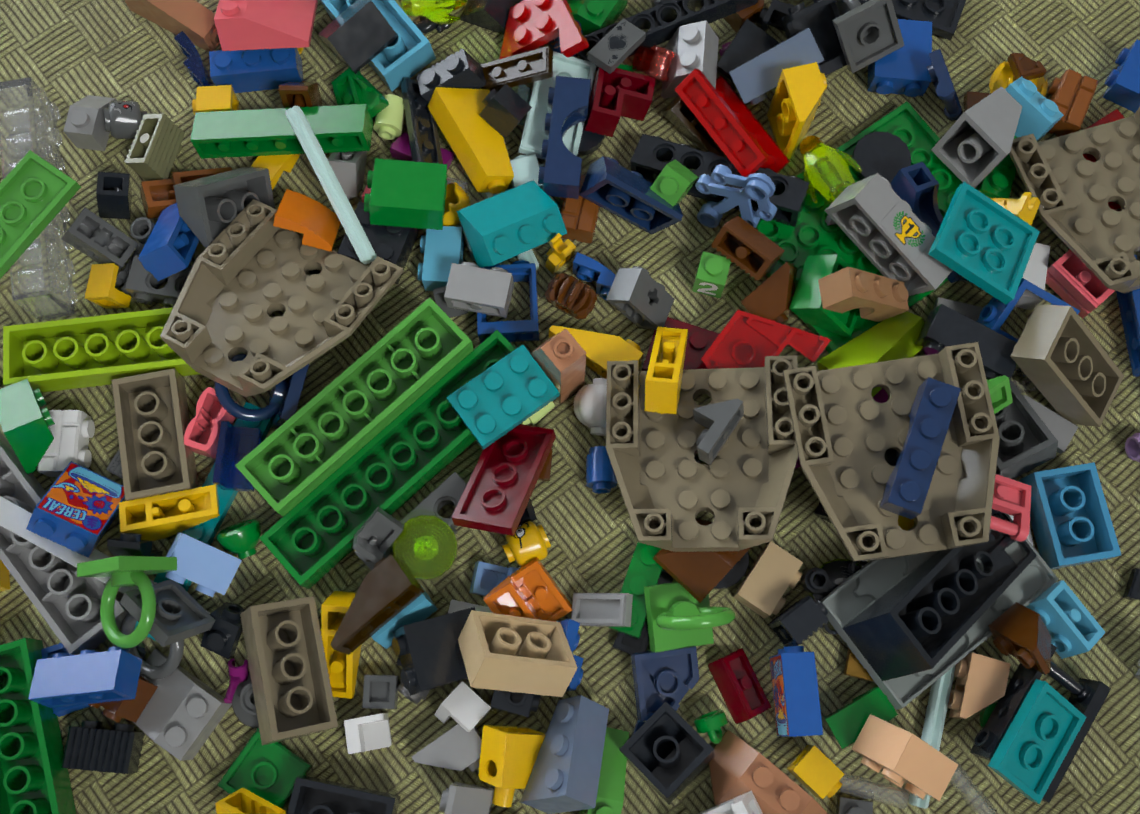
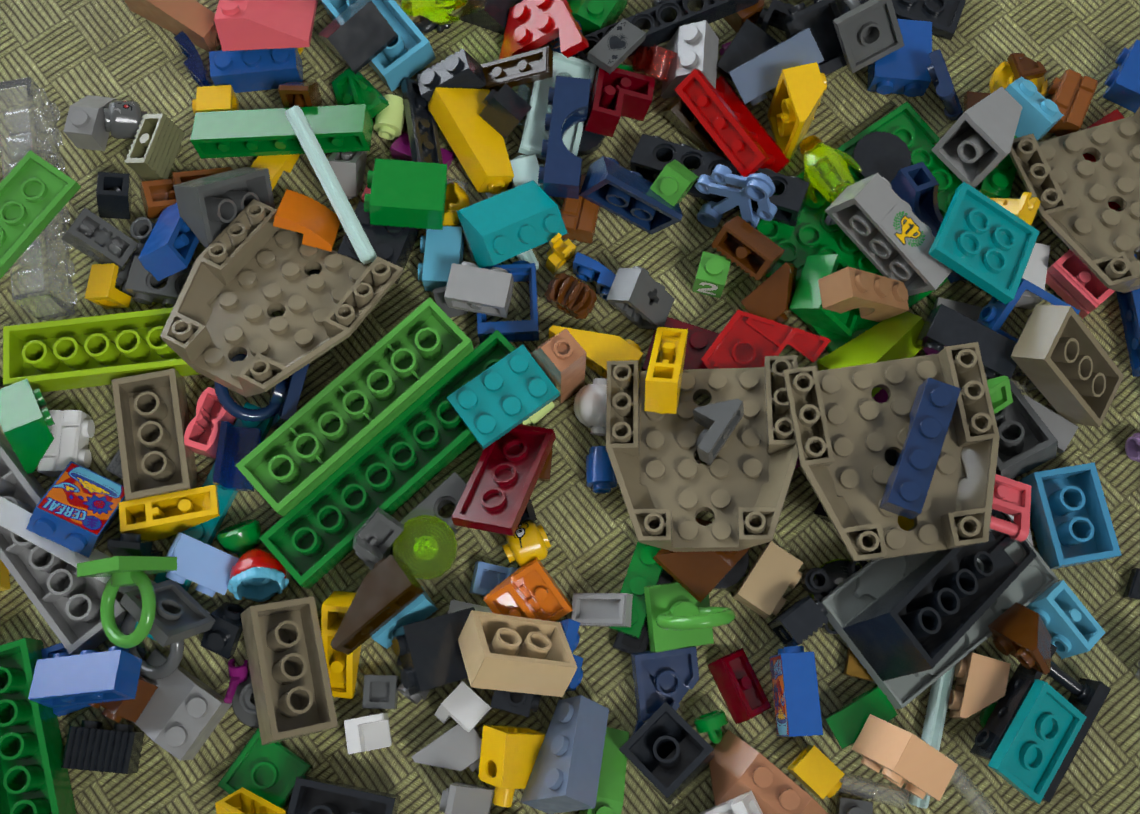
none -> medium azure hair [227,549,289,602]

